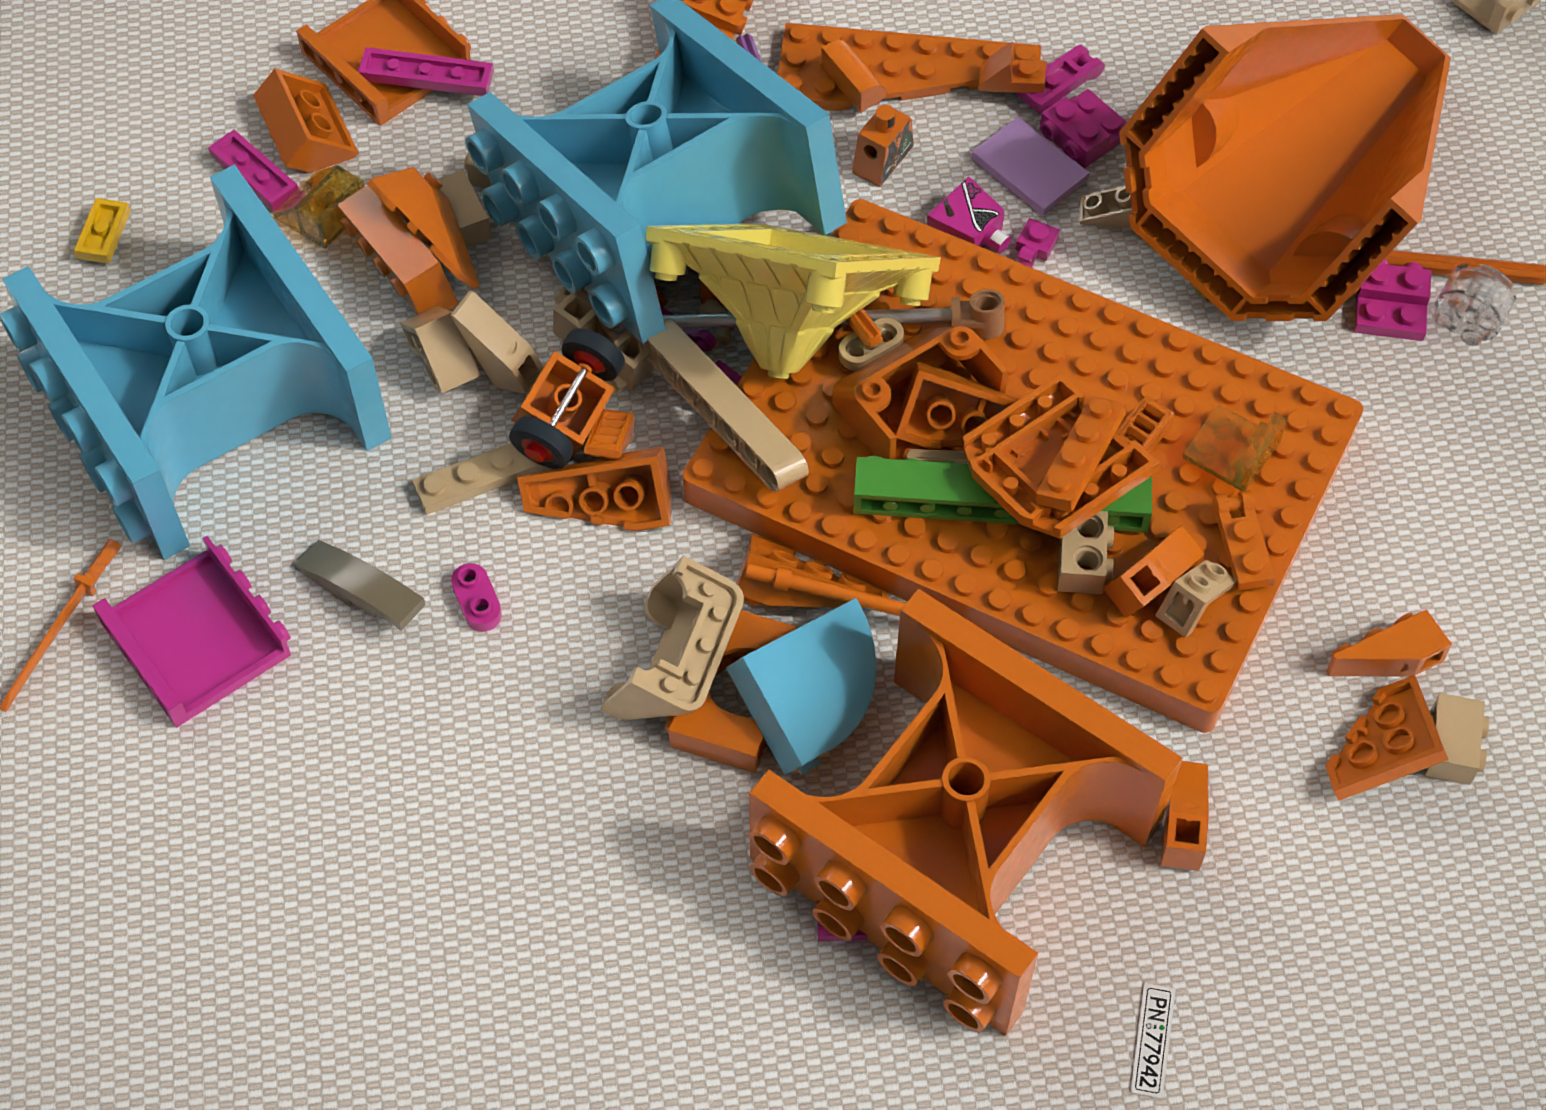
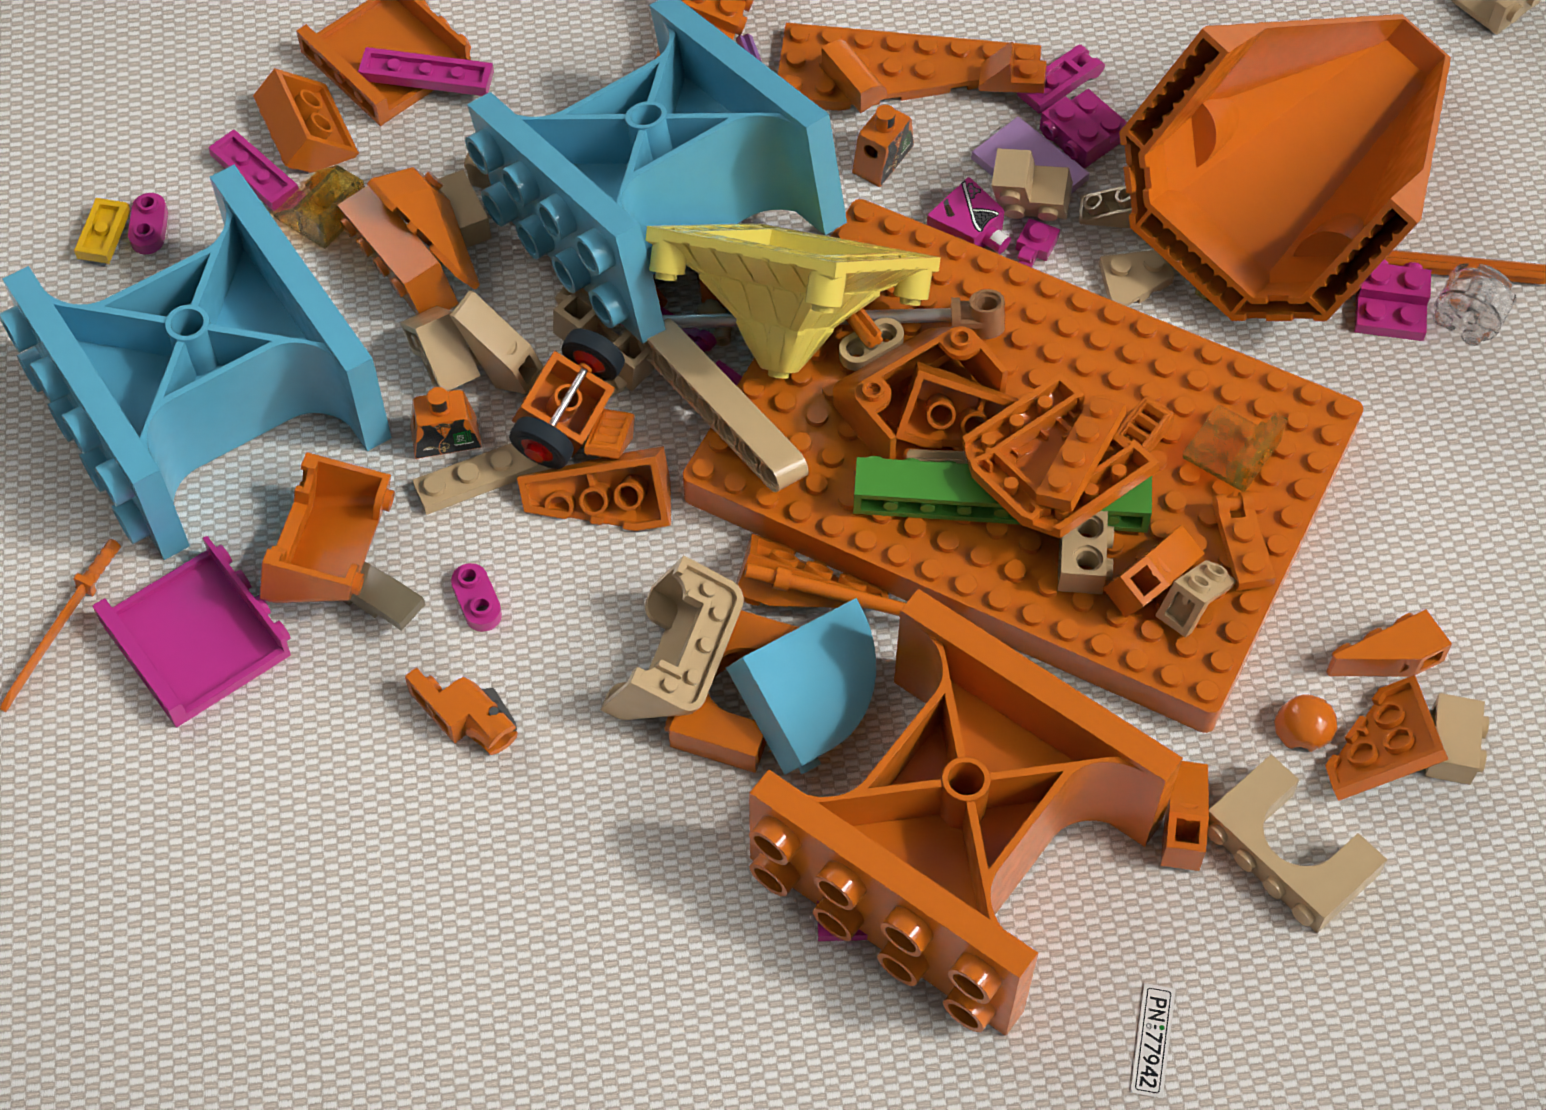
none -> dark pink plate [128,193,168,255]
none -> orange windscreen [260,452,395,603]
none -> orange plate [405,667,518,755]
none -> torso [410,387,482,459]
none -> tan brick [991,148,1073,221]
none -> tan wing [1099,250,1174,306]
none -> tan arch [1207,754,1388,933]
none -> orange hair [1274,694,1338,752]

